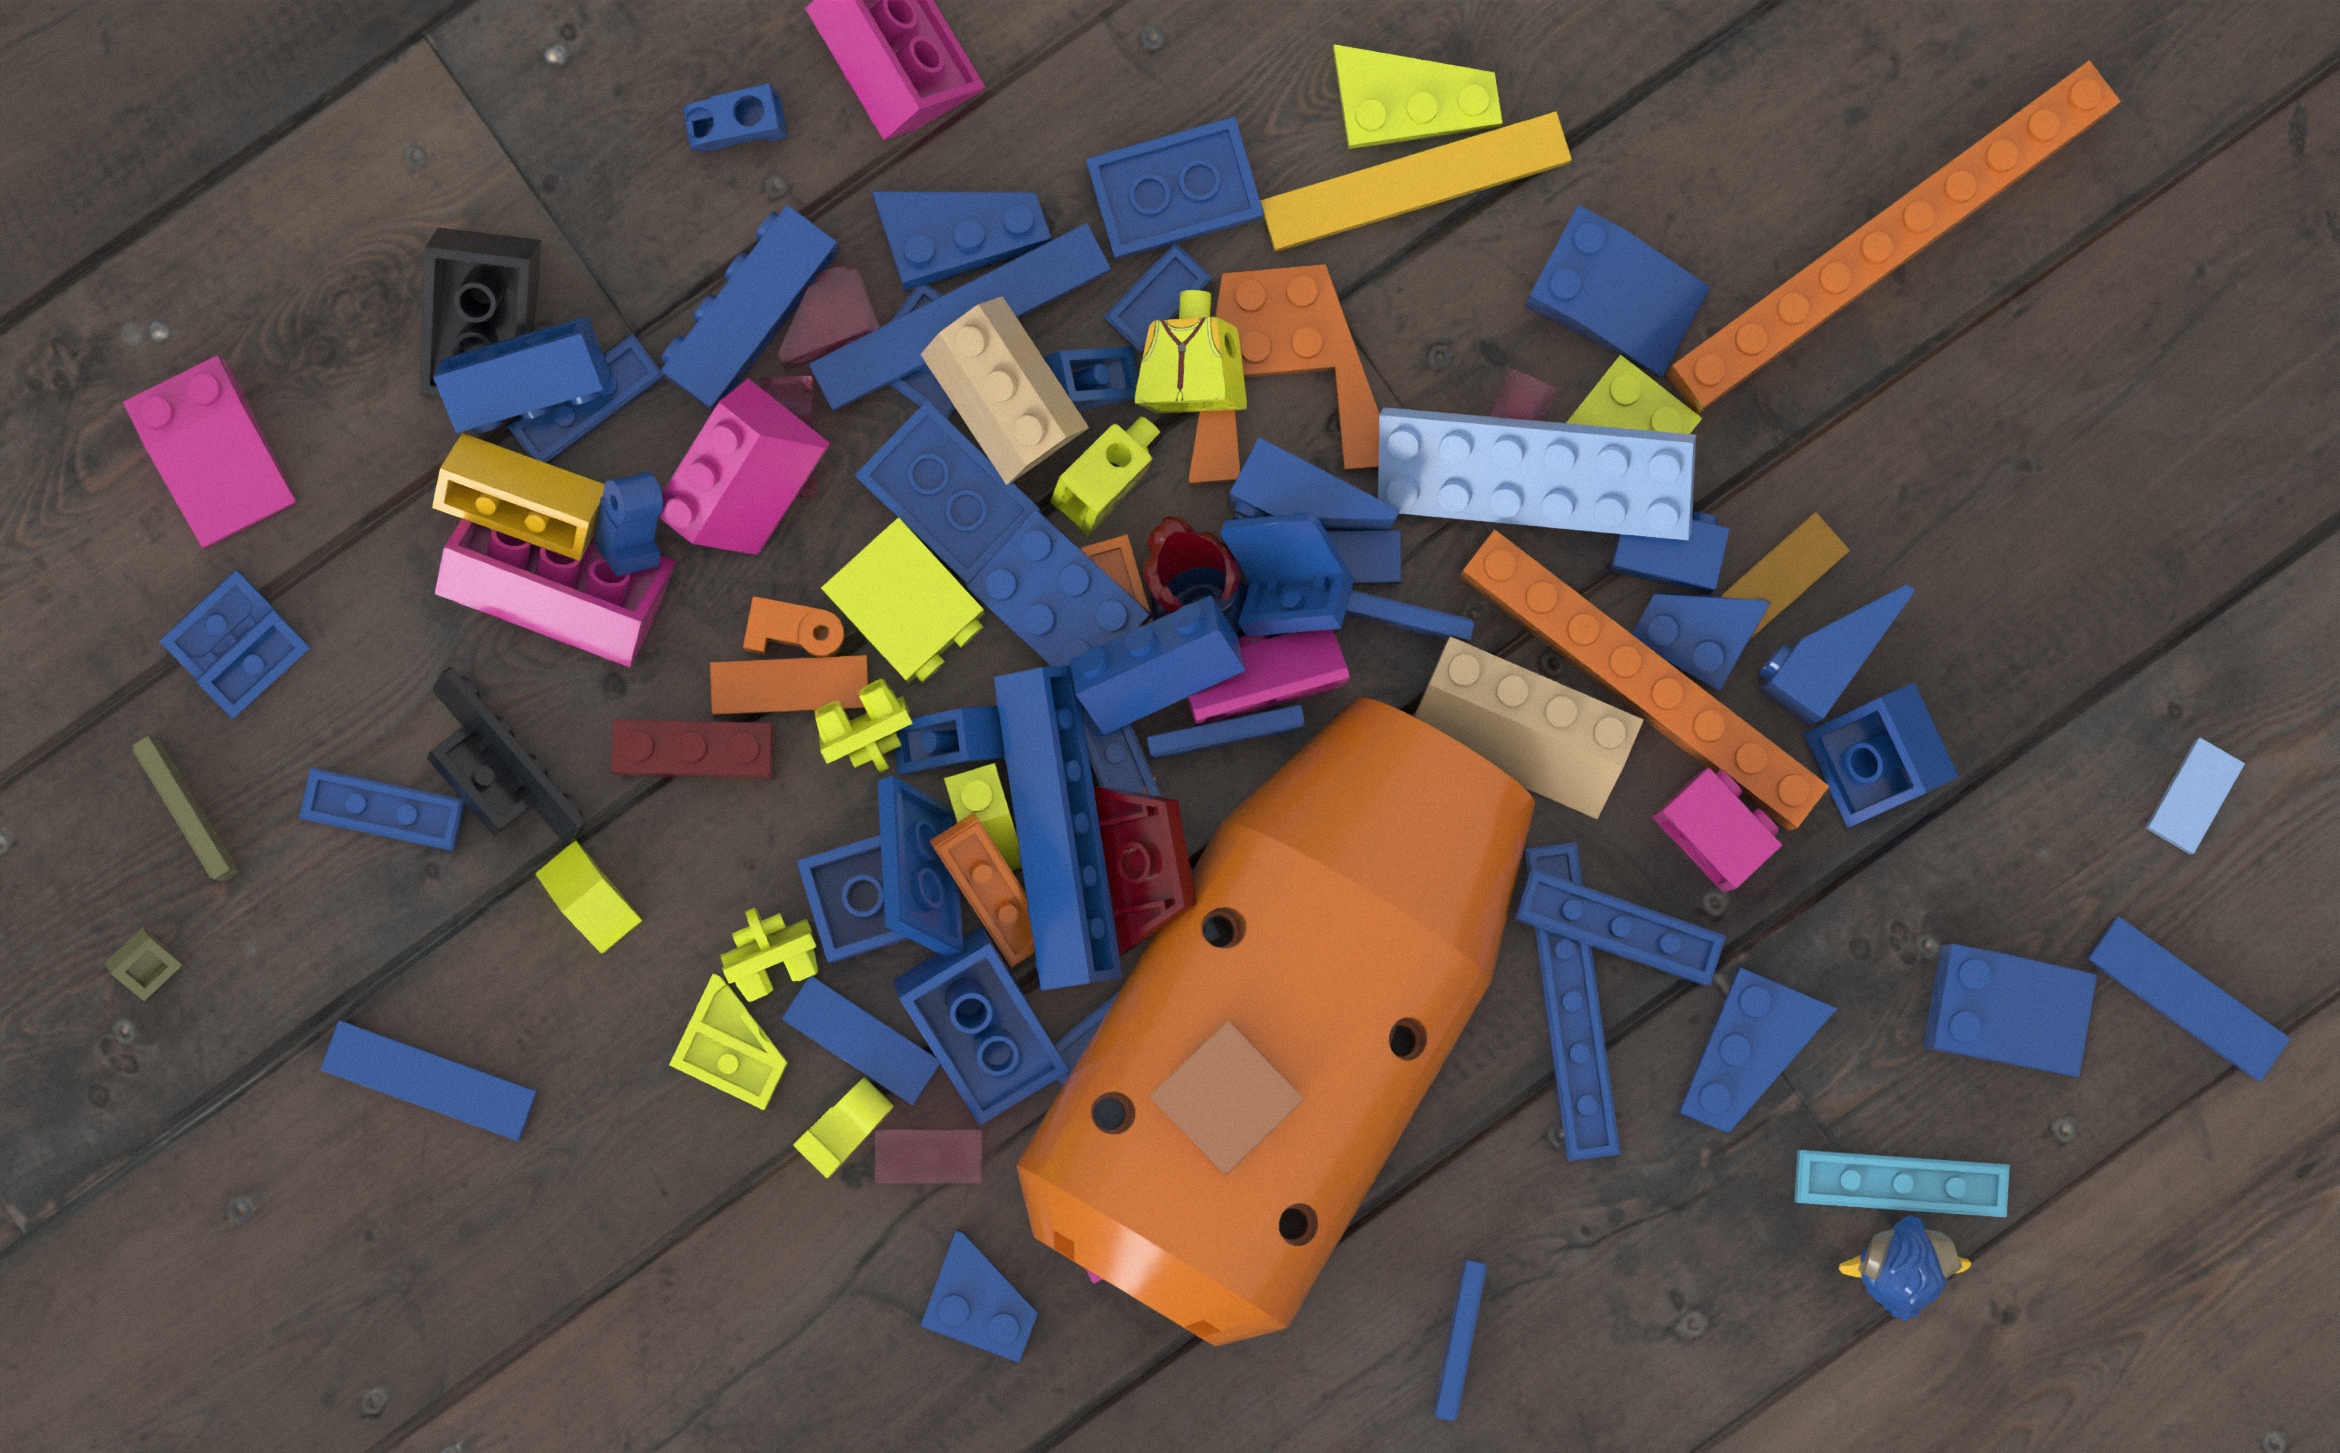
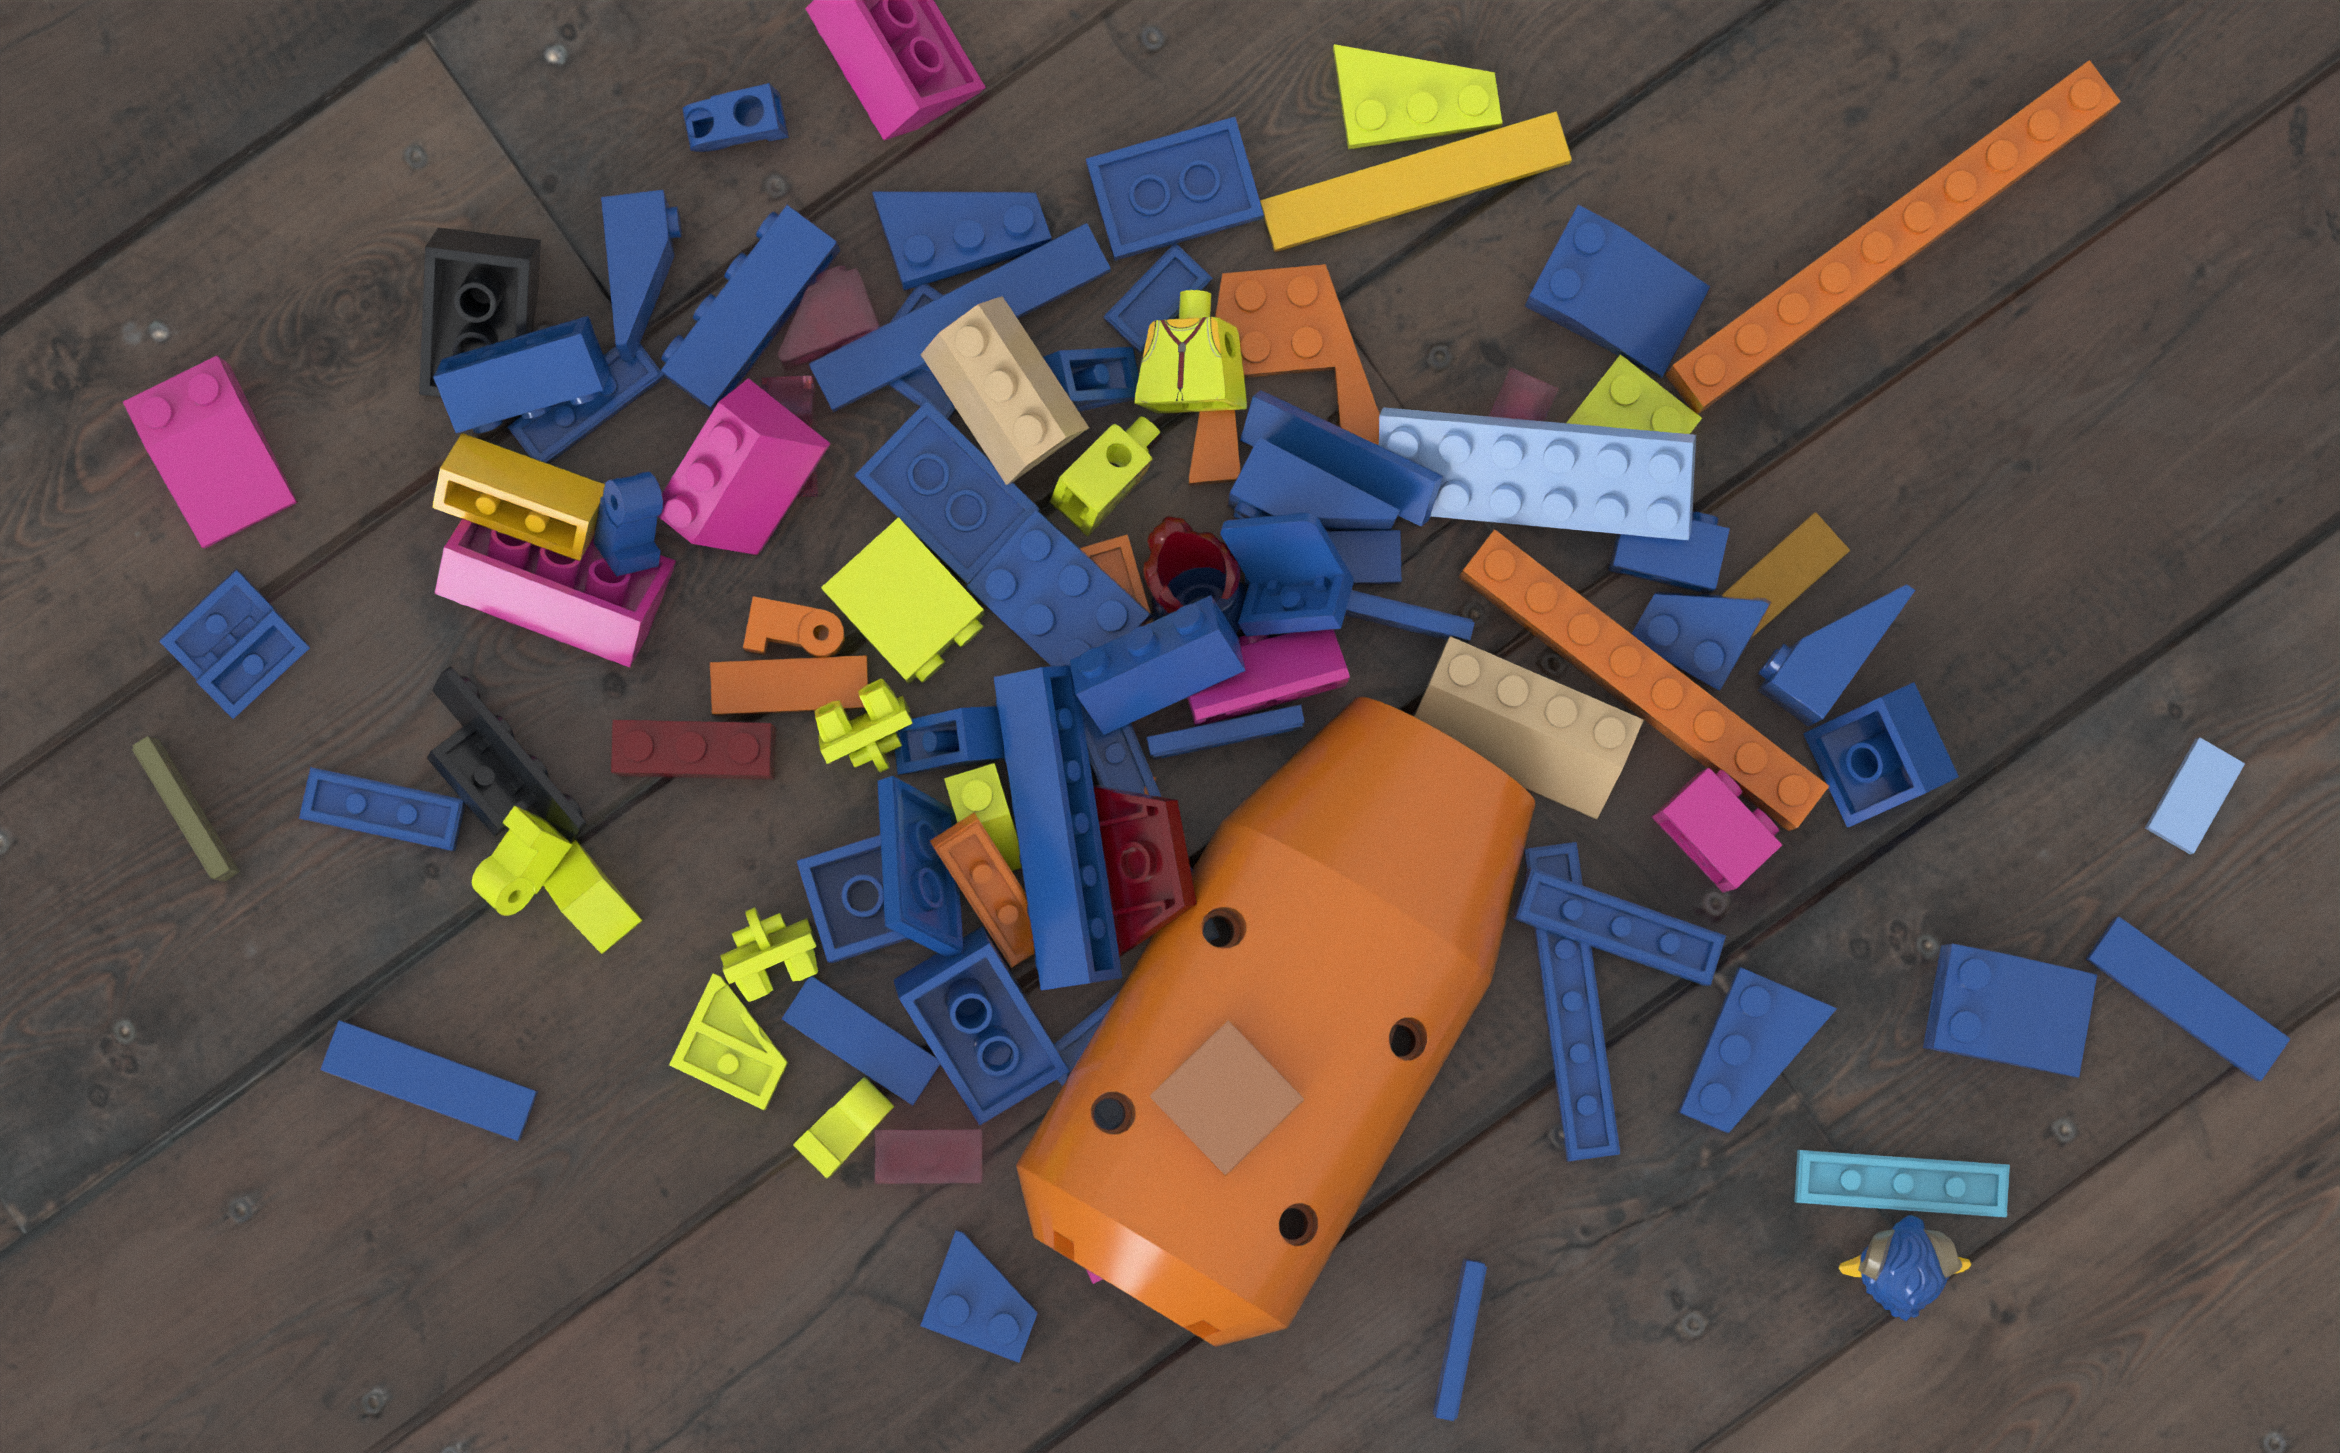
olive plate [104,927,182,1001] -> none
none -> neon yellow leg [472,805,572,916]
none -> blue slope [601,190,682,361]
none -> blue tile [1240,390,1443,527]

